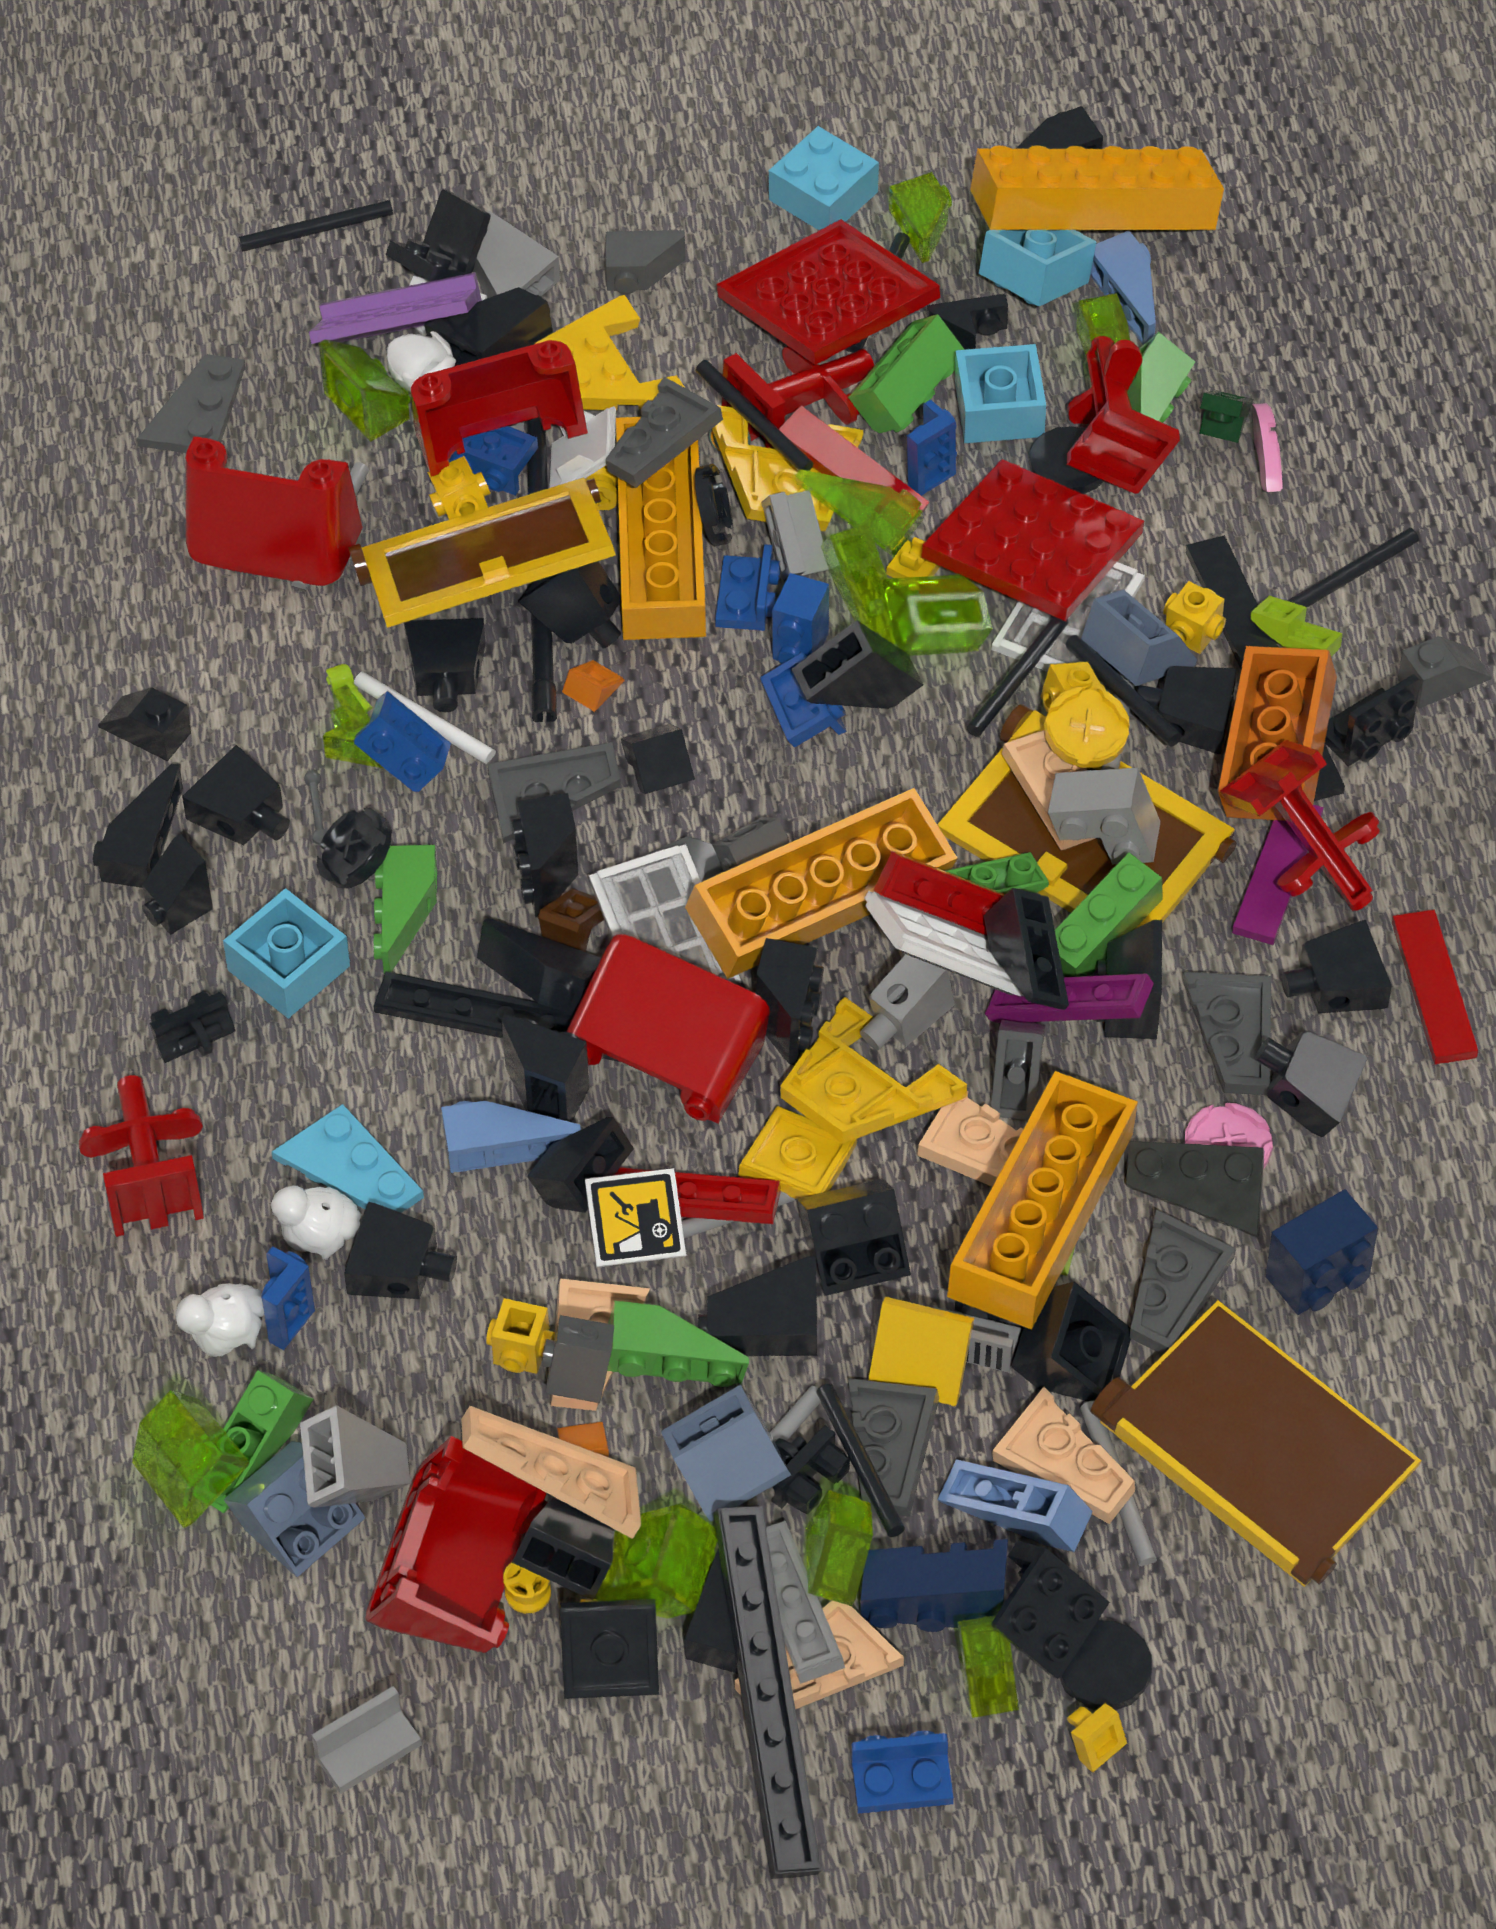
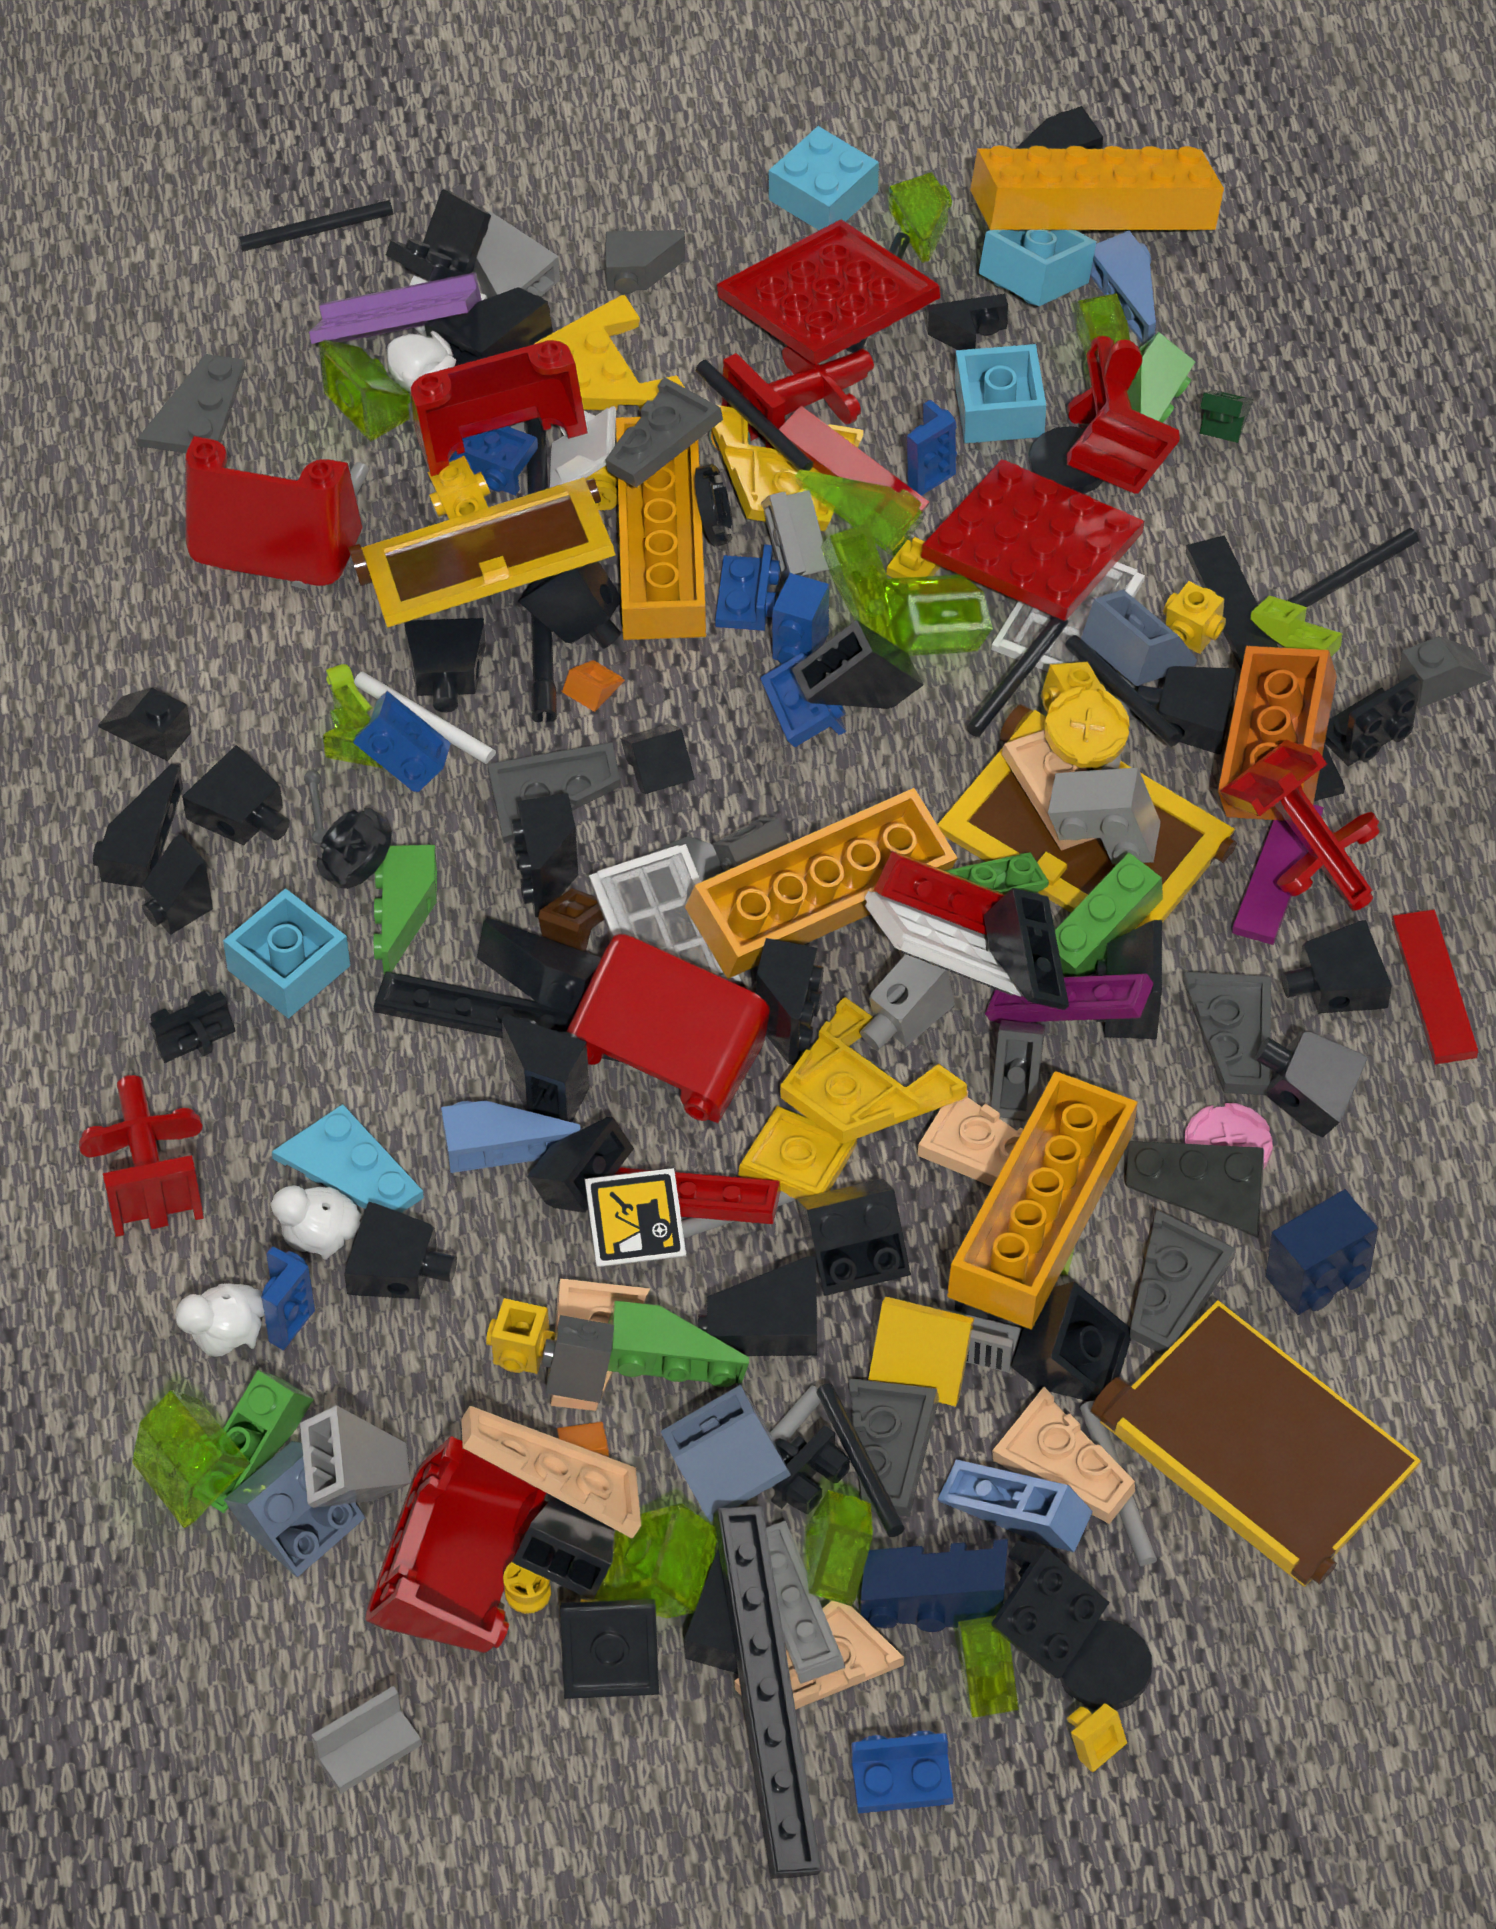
bright green brick [848,314,964,433] -> none
bright pink tile [1252,403,1283,492] -> none

